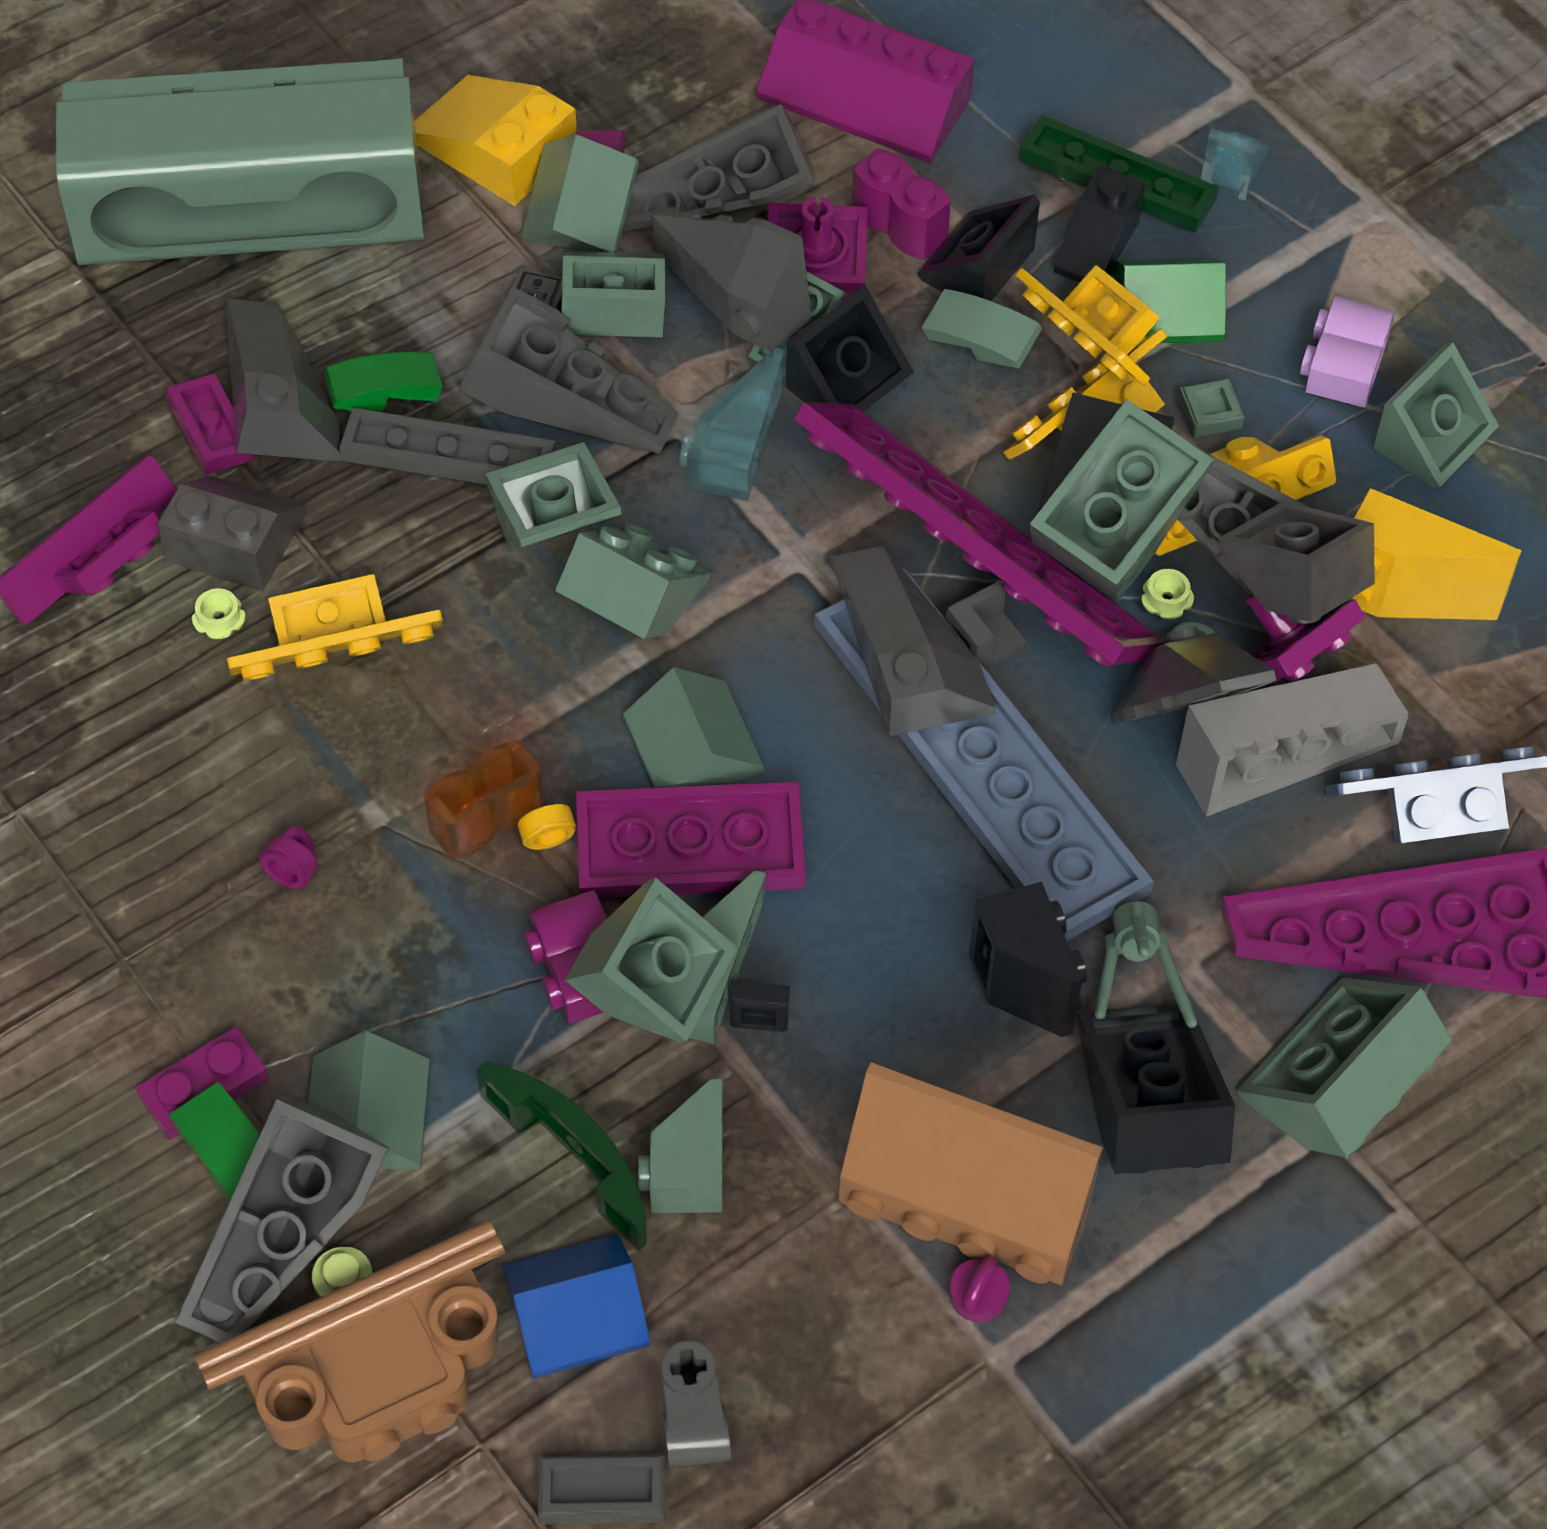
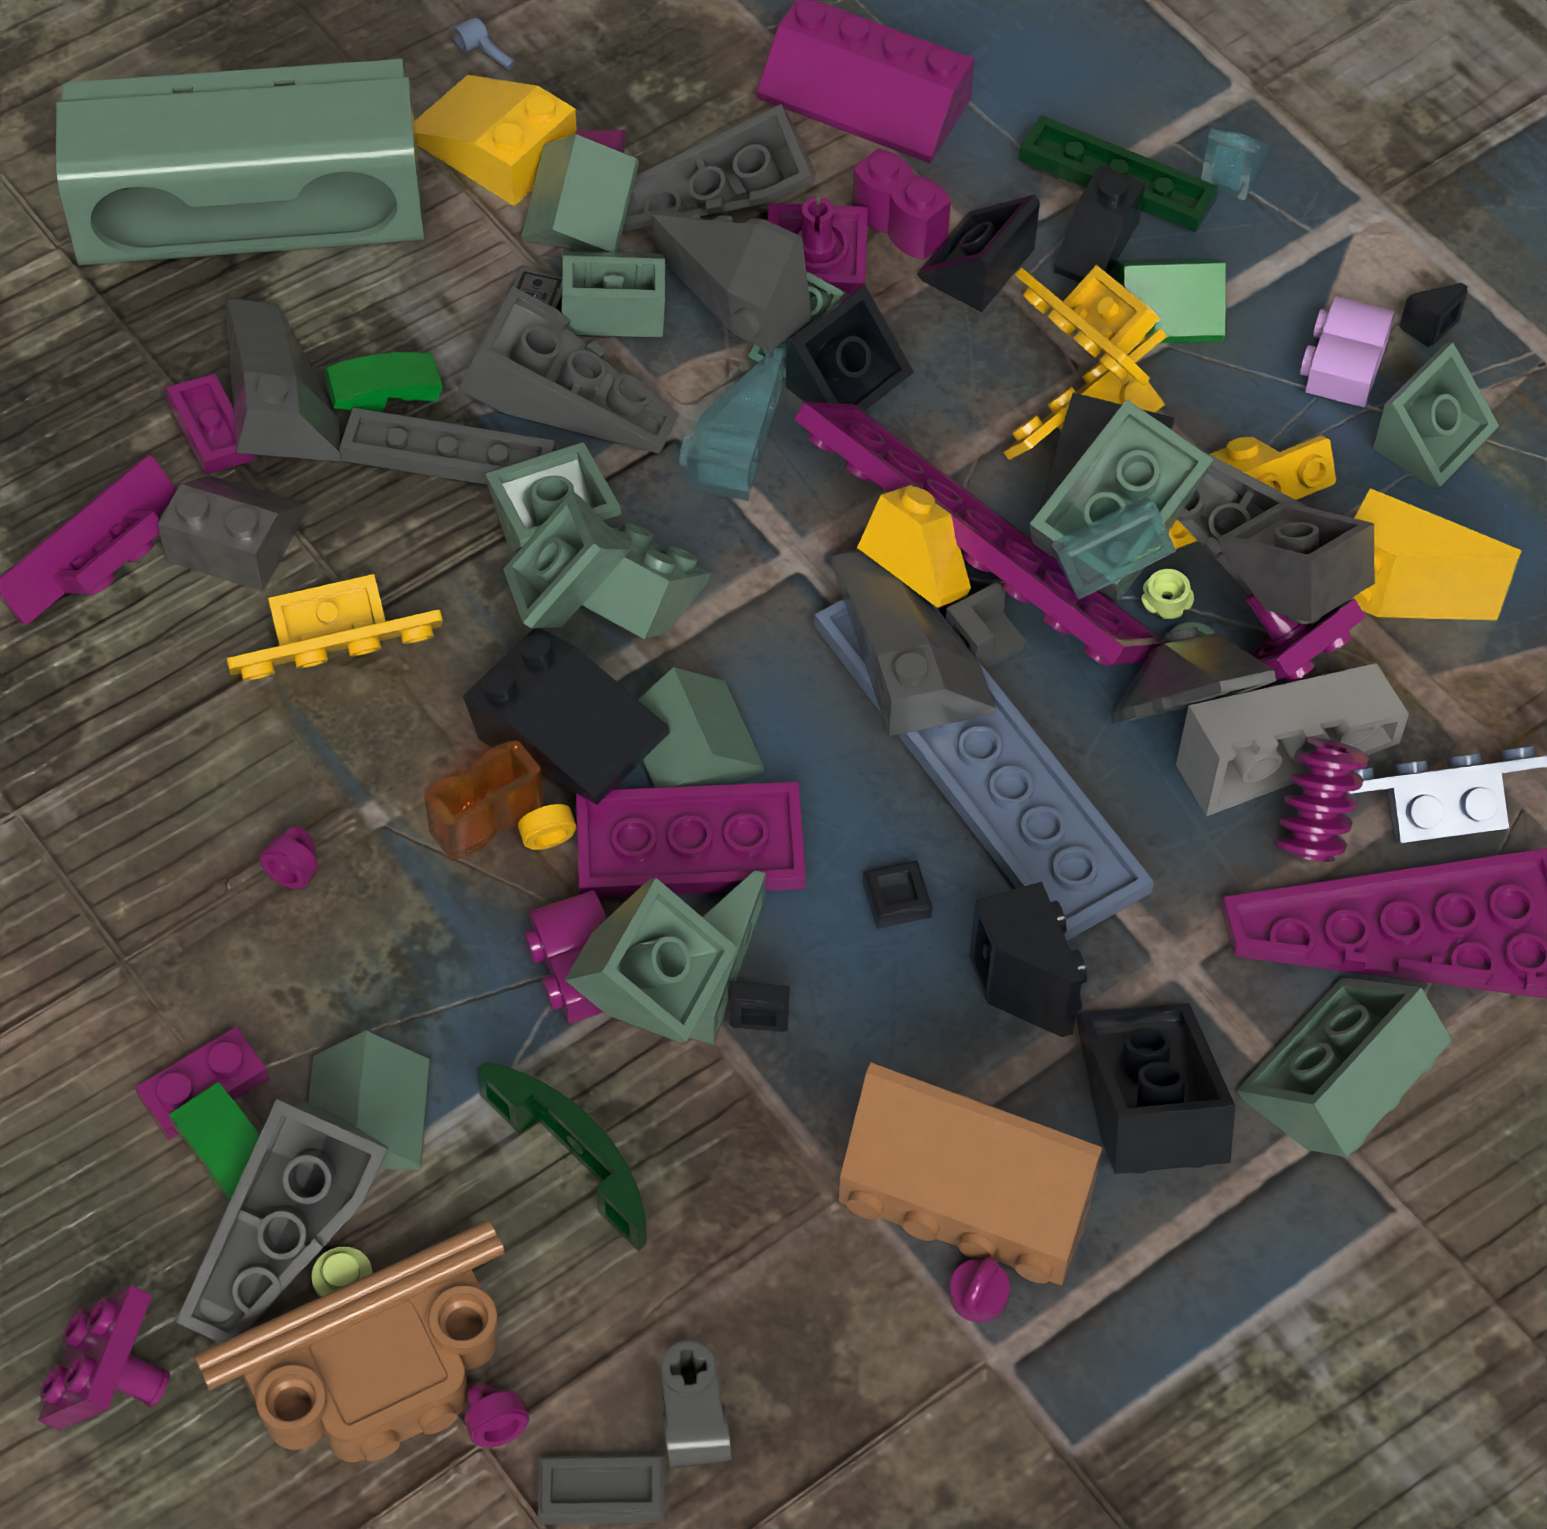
yellowish green plate [192,588,246,639] -> none
blue slope [502,1234,651,1379] -> none
sand green slope [638,1079,722,1213] -> none
sand green slope [921,289,1042,368] -> none
sand green plant [1094,901,1197,1028] -> none
sand green tile [1178,378,1245,438] -> none
none -> magenta plate [37,1285,170,1430]
none -> sand blue hand [454,18,516,71]
none -> black slope [463,628,670,805]
none -> magenta tile [464,1383,530,1448]
none -> sand green slope [503,491,631,628]
none -> yellow slope [857,485,971,608]
none -> black tile [863,860,932,929]
none -> clear light blue slope [1050,497,1176,599]
none -> magenta piece [1273,737,1369,862]
none -> black slope [1400,283,1468,348]

